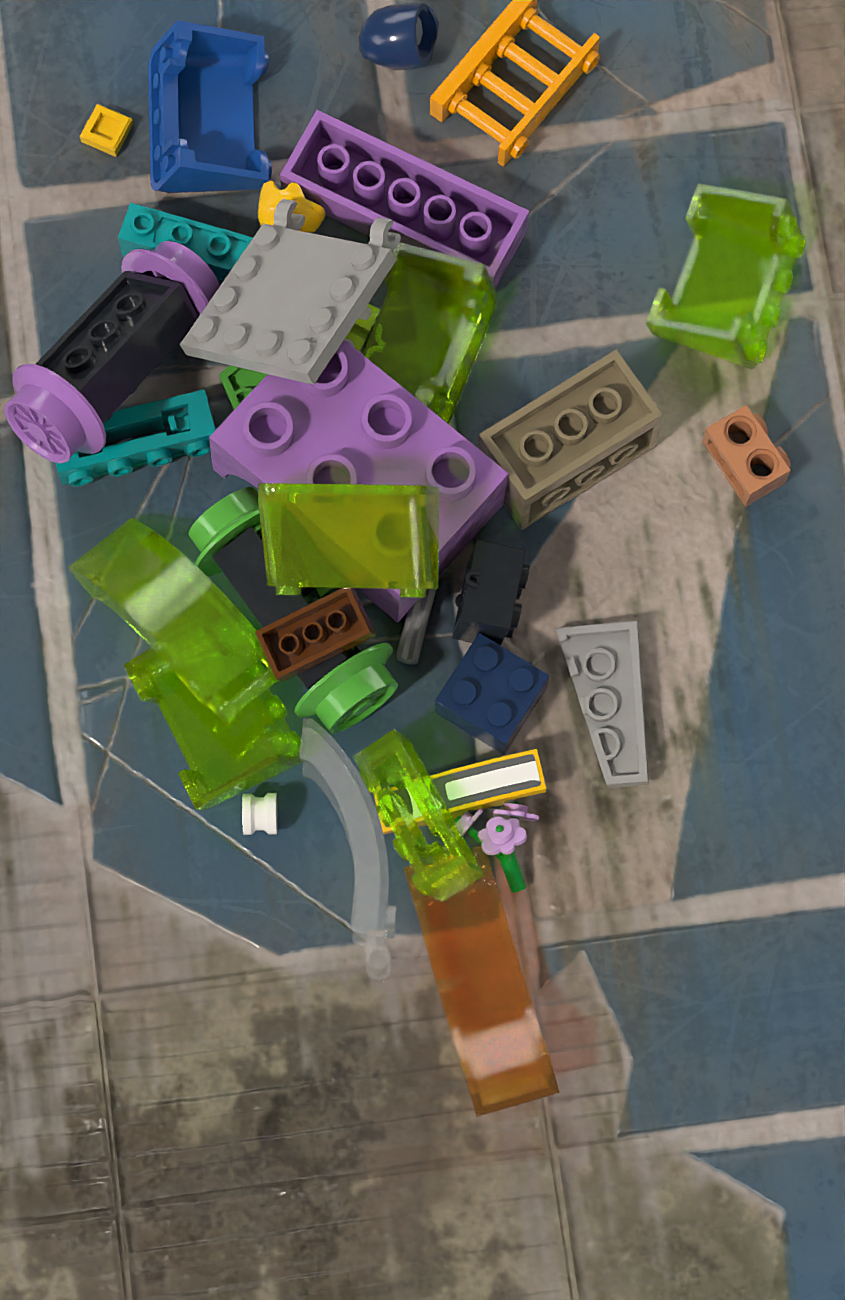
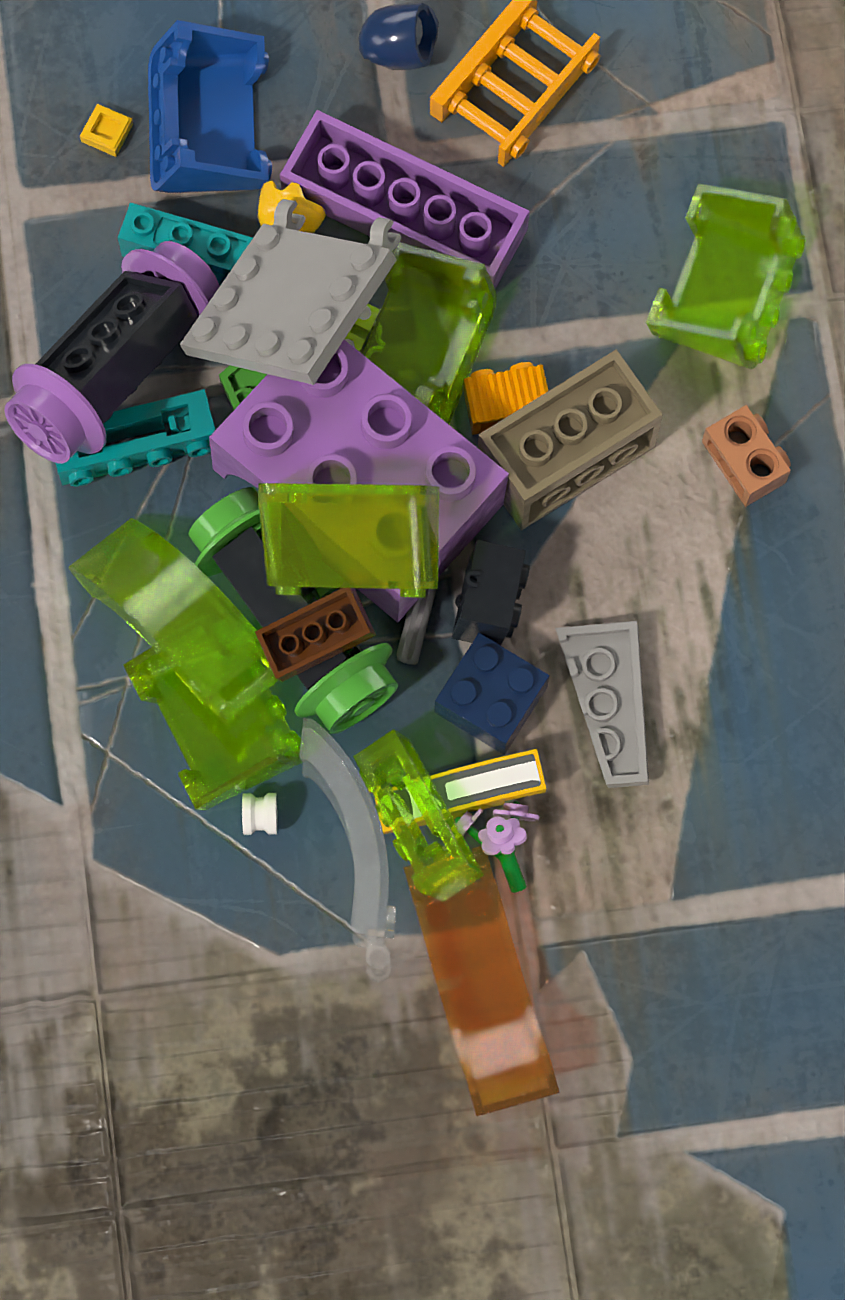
none -> light orange brick [463,362,548,435]

